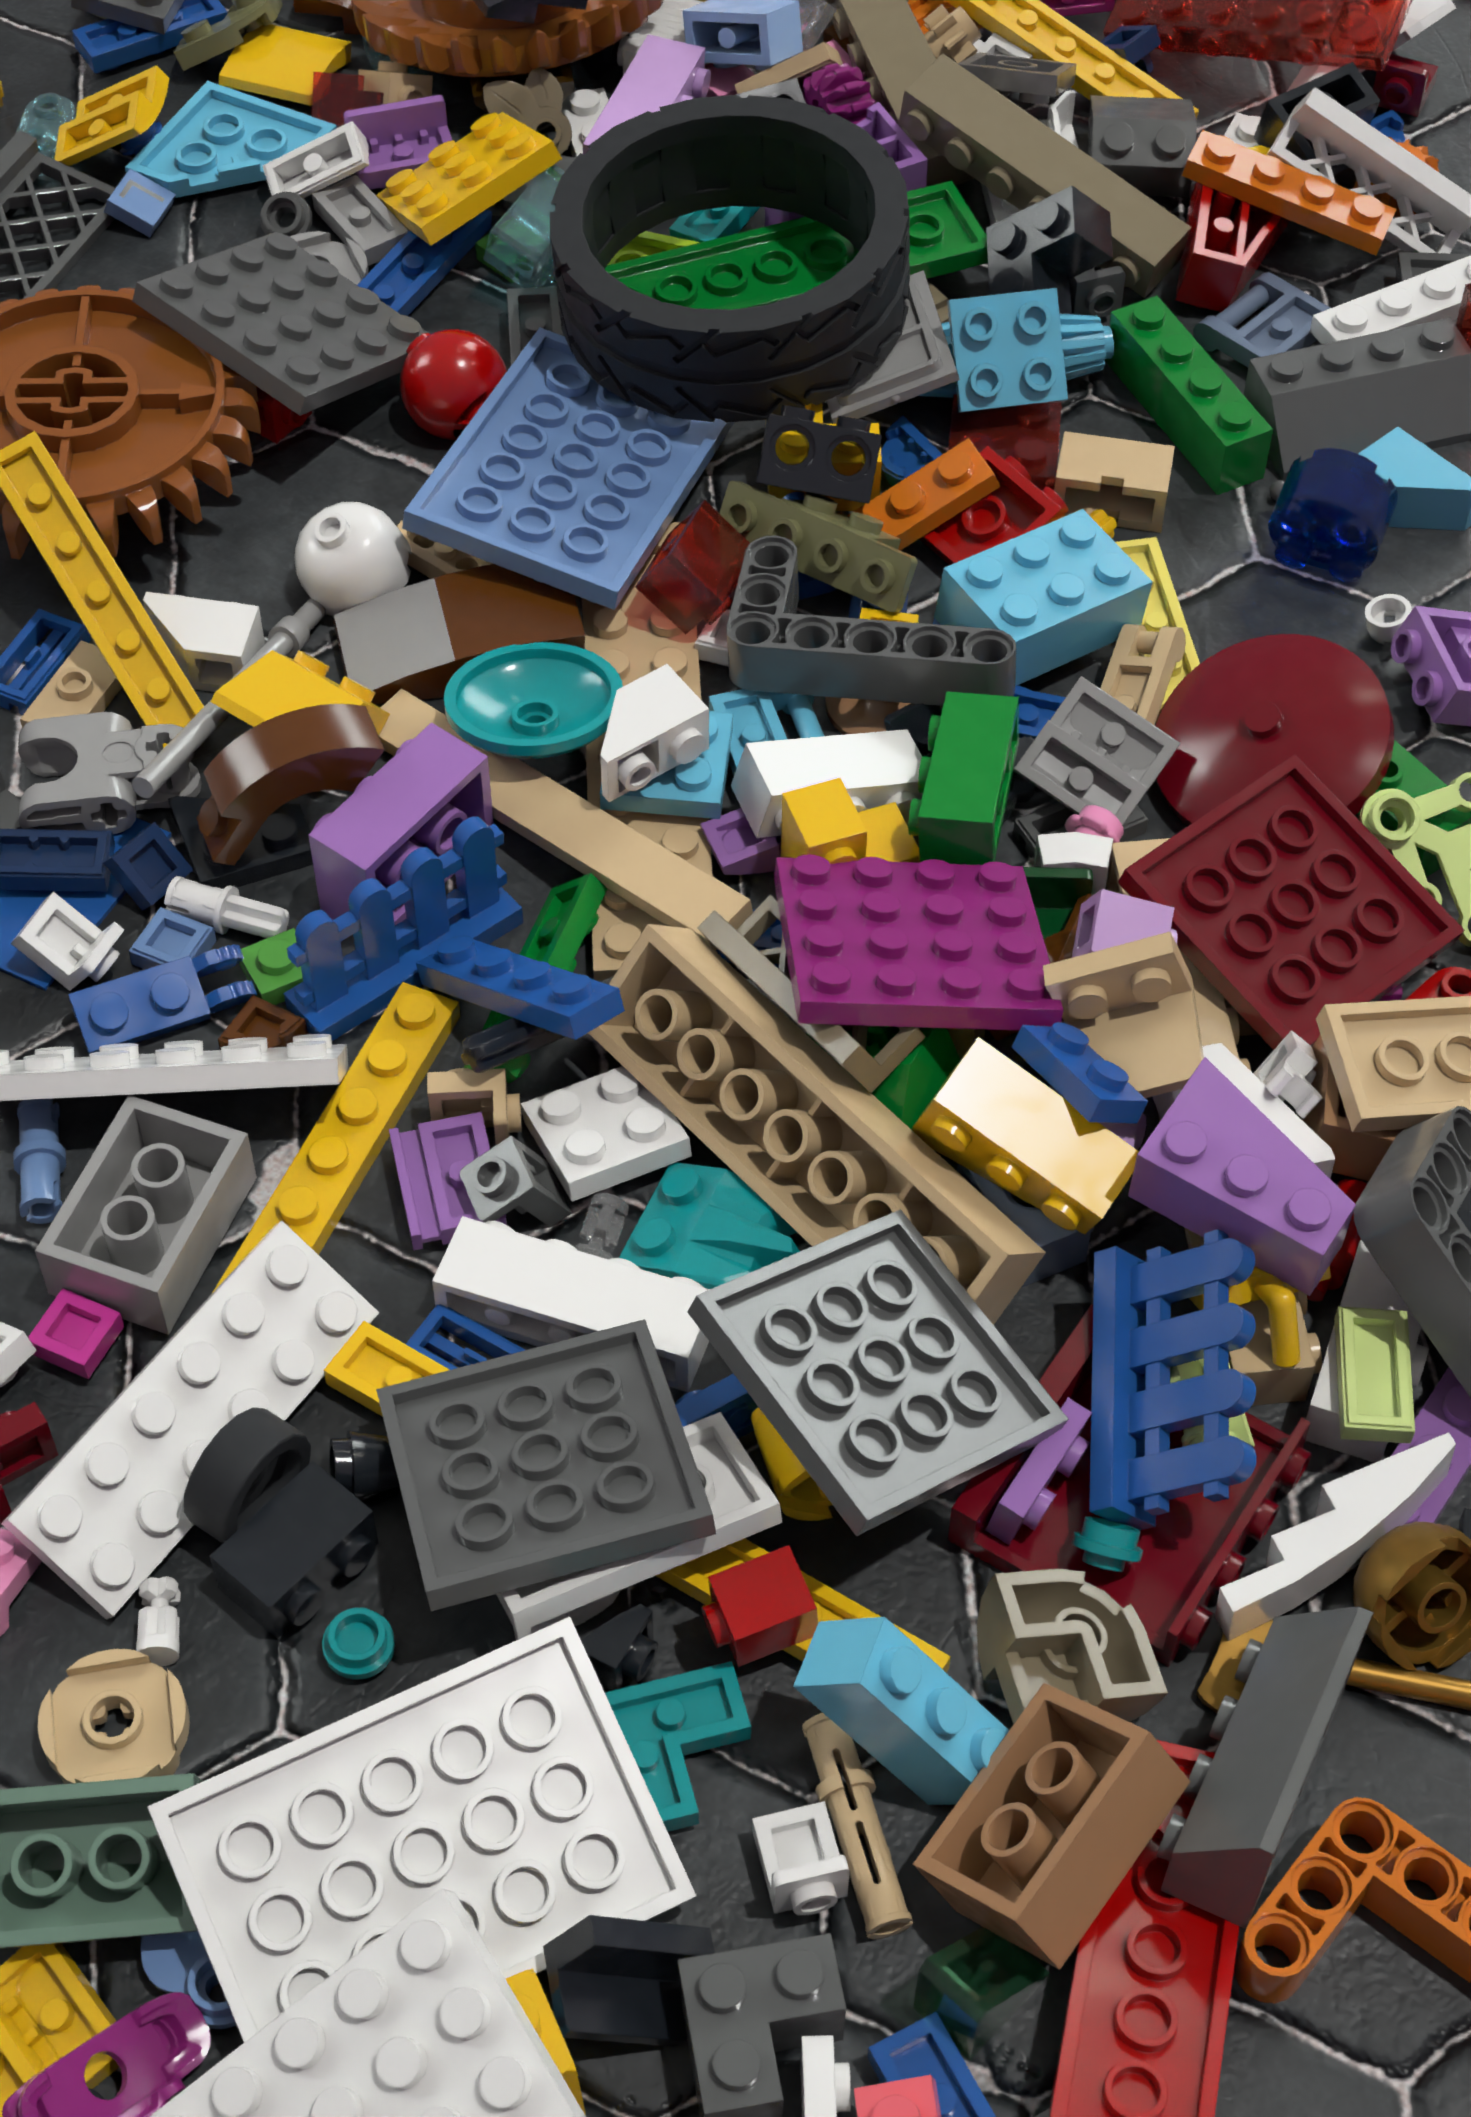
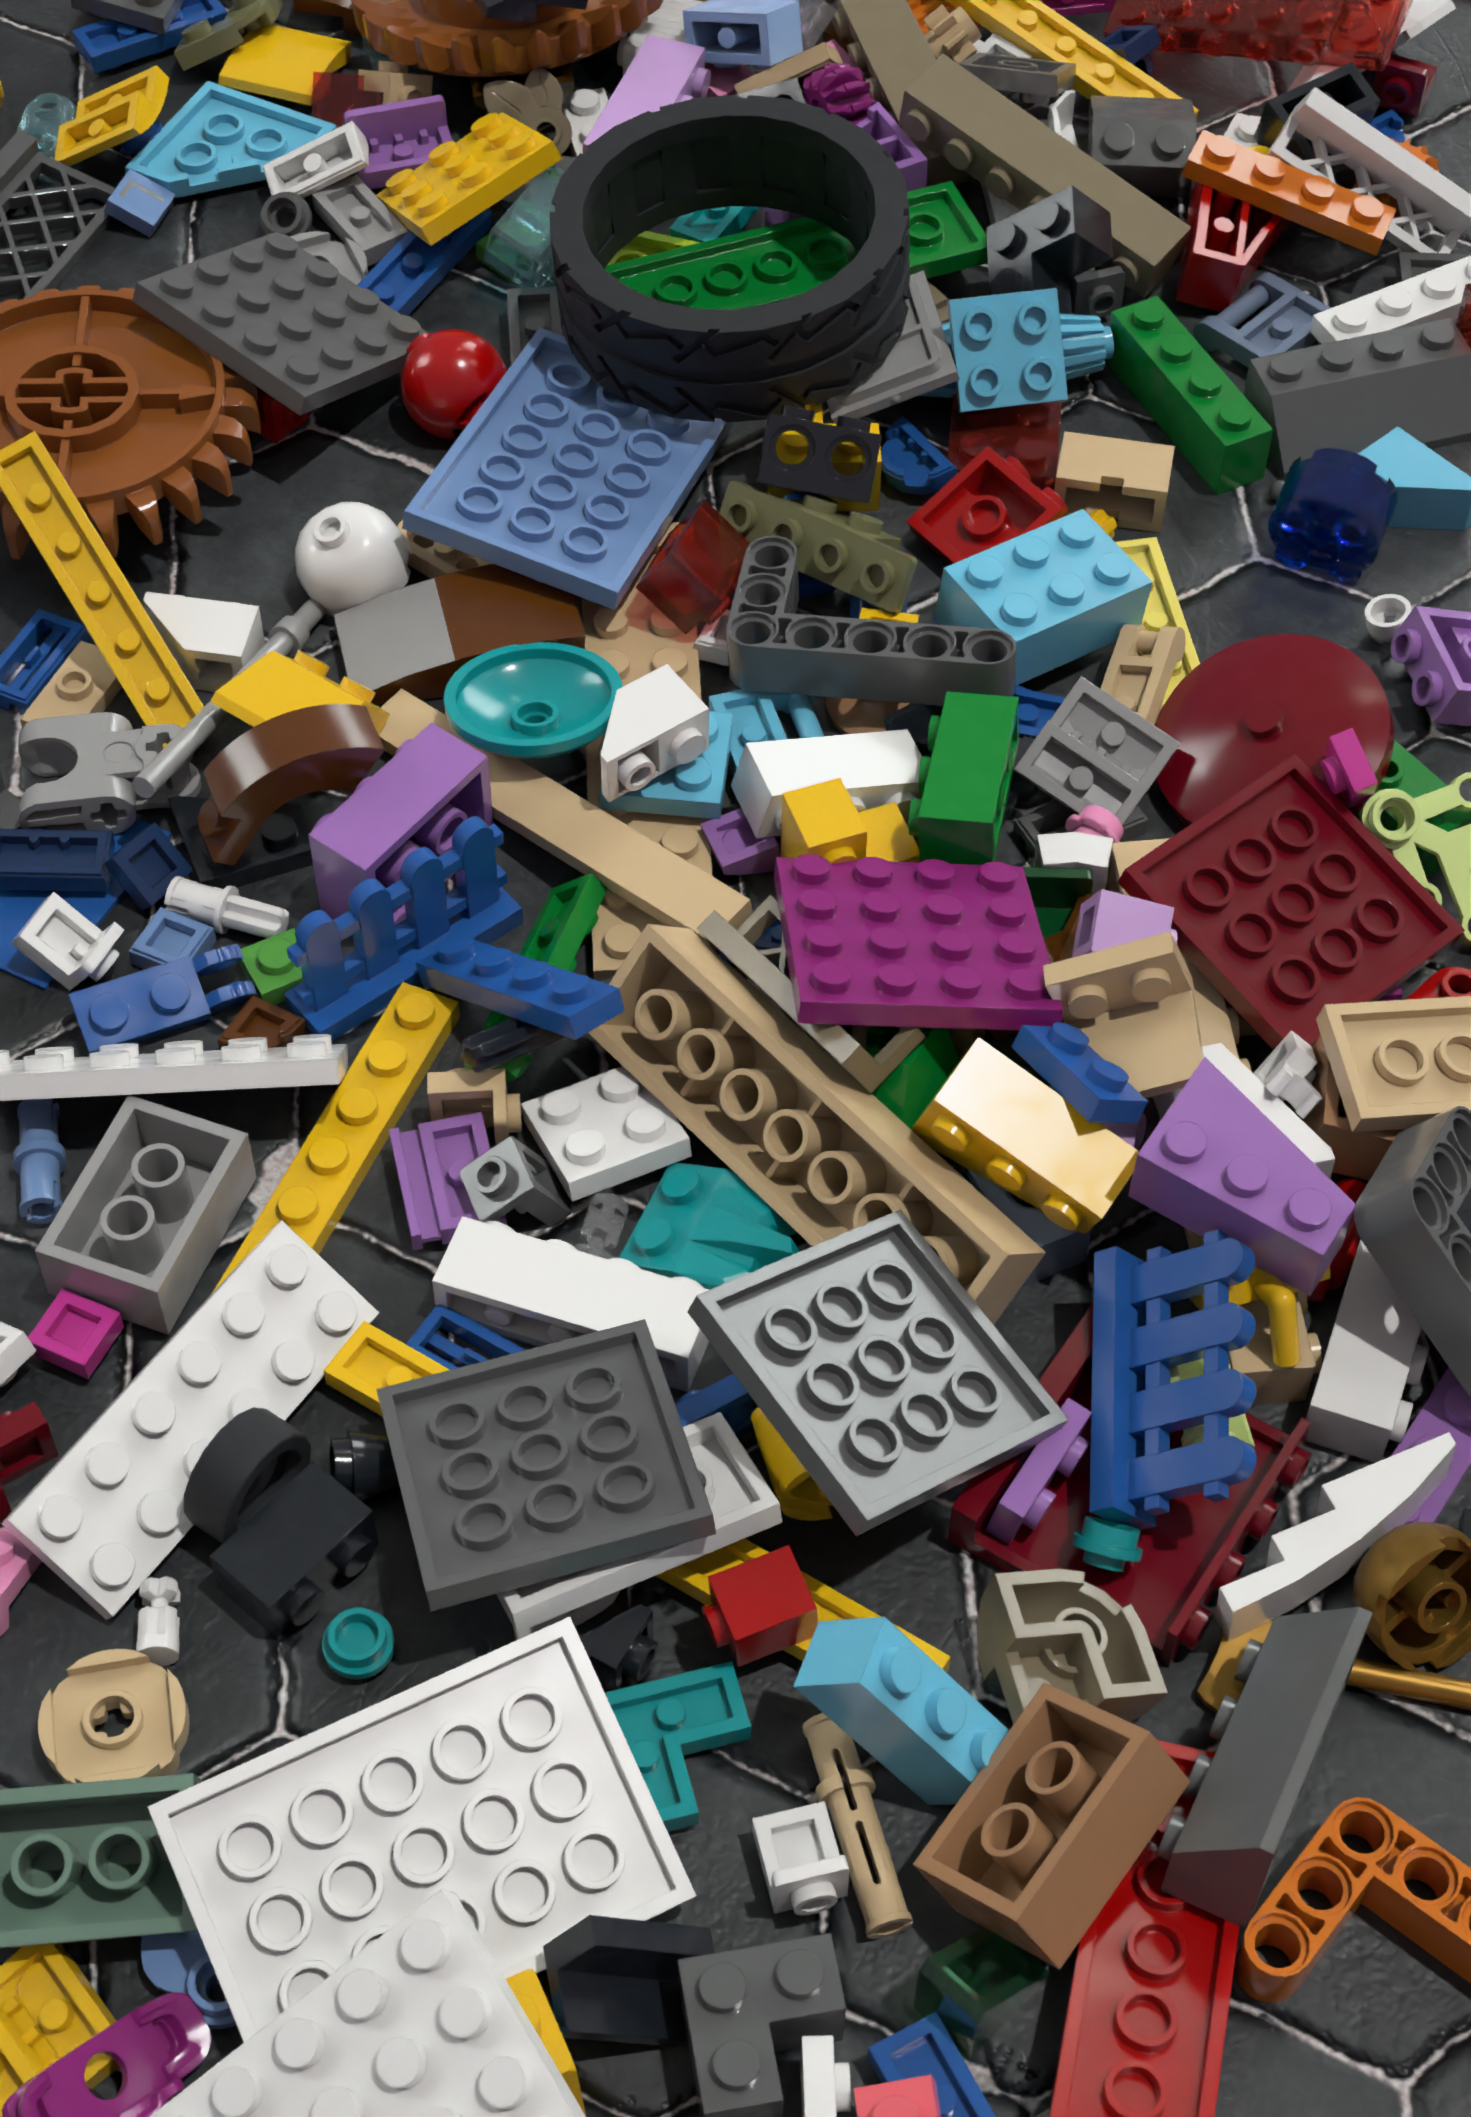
orange plate [847,438,1000,551] -> none
yellowish green tile [1334,1306,1415,1444] -> none
none -> dark pink plate [1320,727,1378,808]

